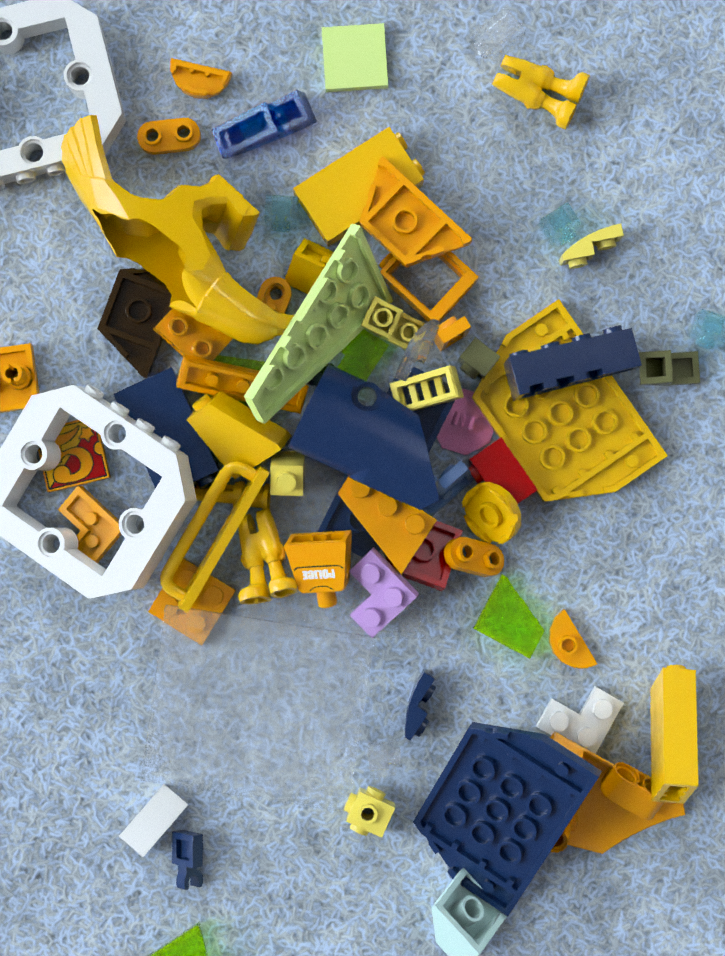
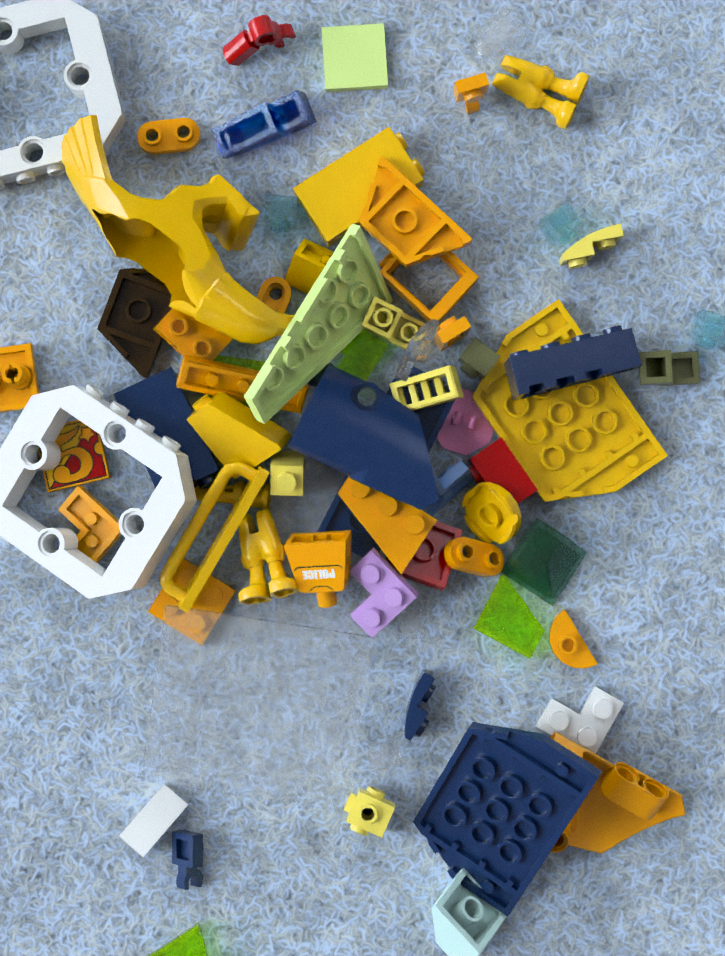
light orange plate [170,58,233,99] -> none
yellow brick [650,665,698,804] -> none
none -> red bar [222,15,296,66]
none -> light orange plate [453,72,489,114]
none -> clear green slope [501,518,587,606]

